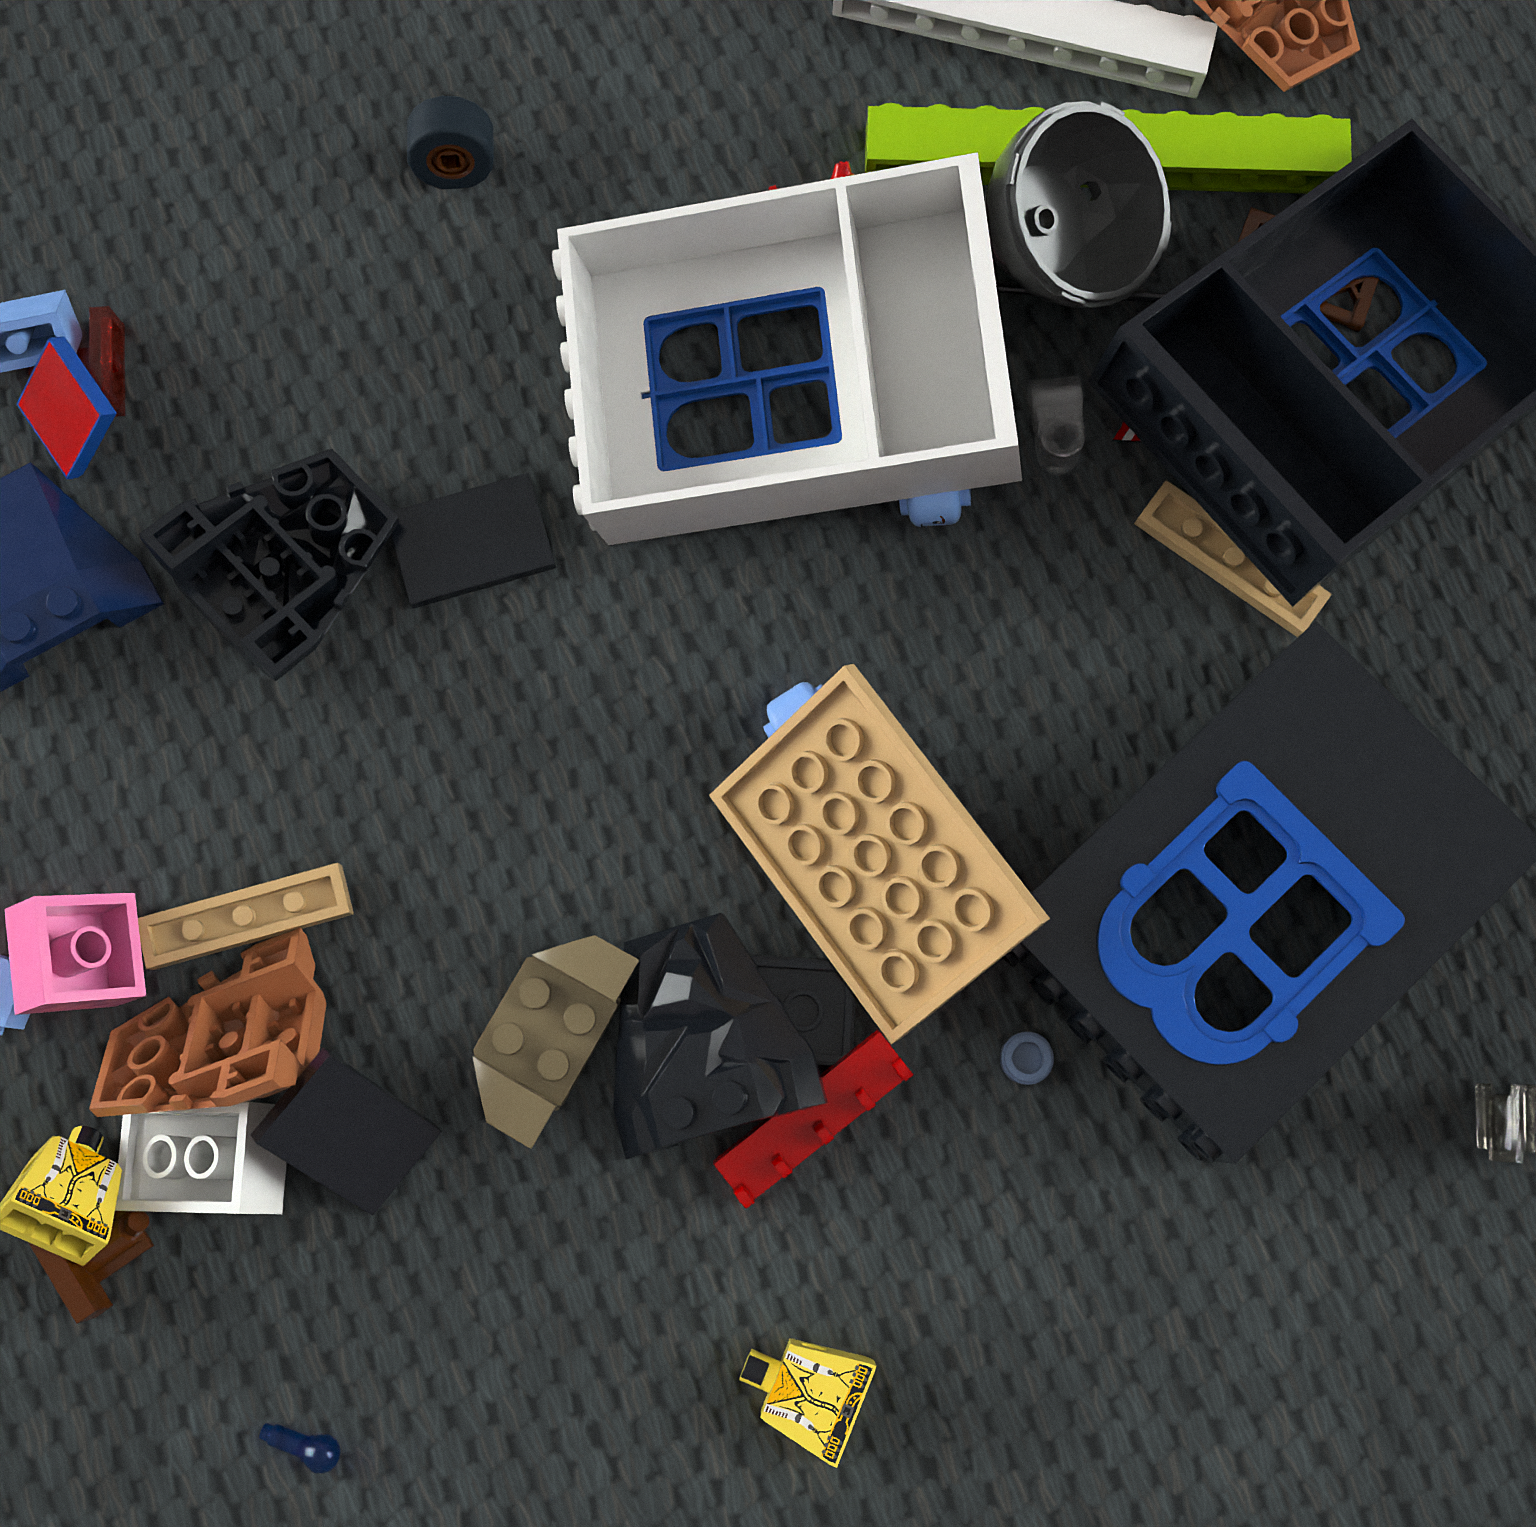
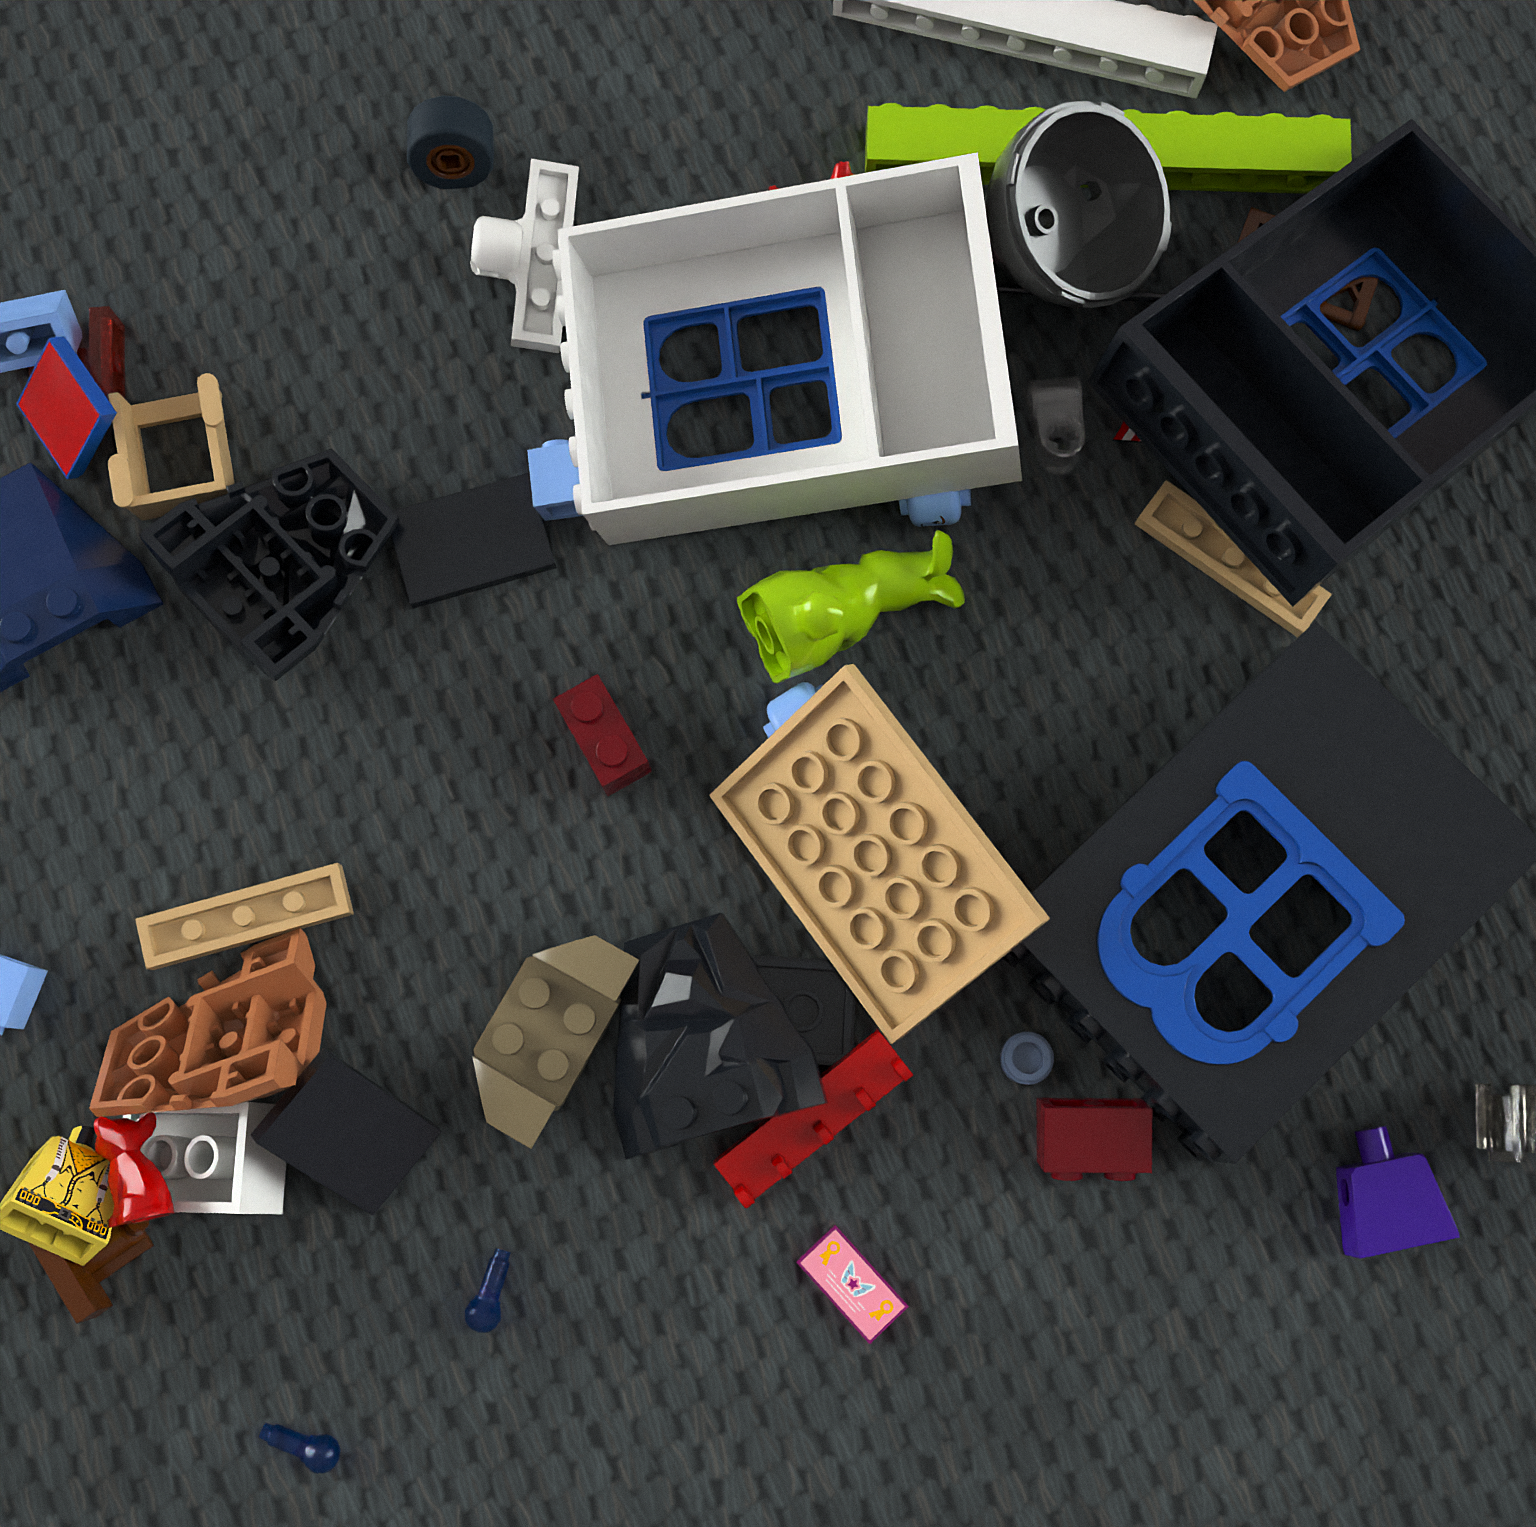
bright pink brick [5,893,146,1015] -> none
torso [739,1338,877,1468] -> none
none -> red animal [94,1112,175,1228]
none -> tan piece [108,373,235,520]
none -> clear blue piece [465,1248,511,1333]
none -> white plate [470,159,579,353]
none -> light blue brick [527,439,583,521]
none -> dark red brick [553,674,652,797]
none -> lime animal [737,530,965,684]
none -> bright pink tile [796,1225,909,1344]
none -> dark red brick [1037,1098,1152,1181]
none -> dark purple torso [1336,1125,1460,1259]

